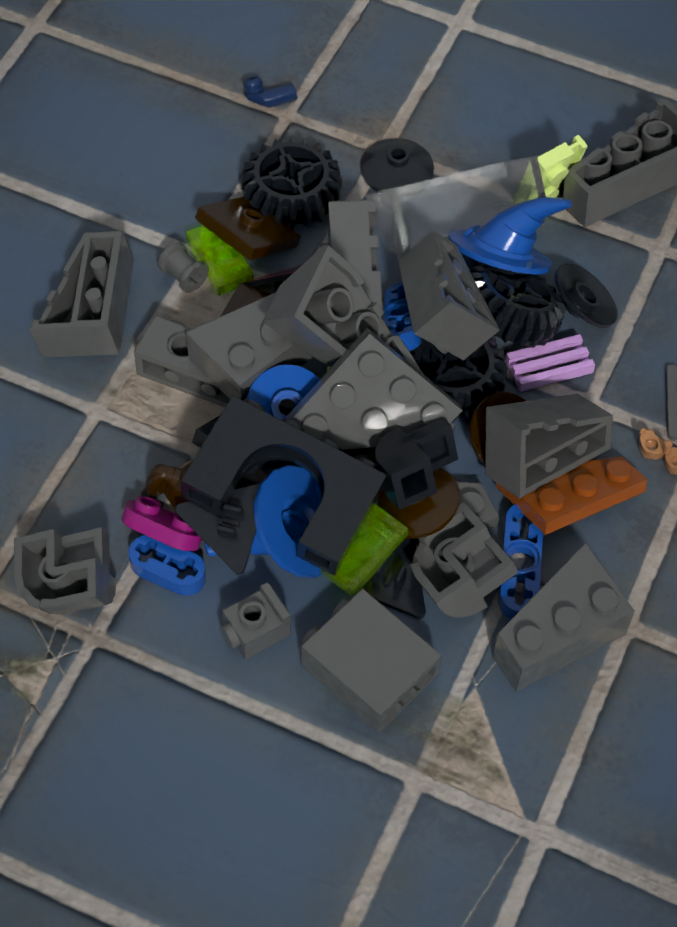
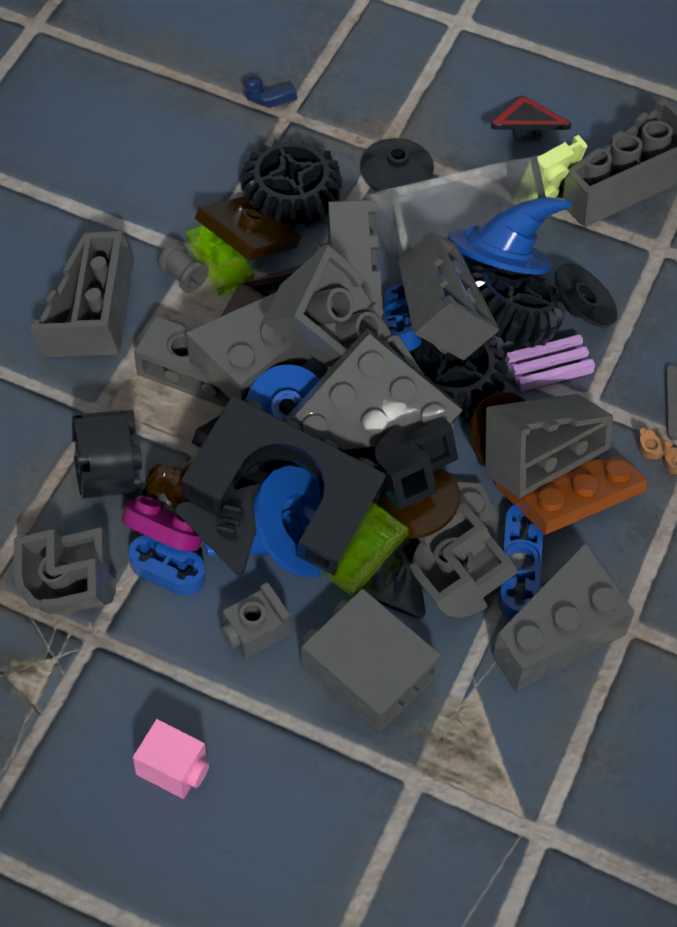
none -> black brick [71,410,142,499]
none -> bright pink brick [133,719,209,799]
none -> black piece [491,97,571,141]

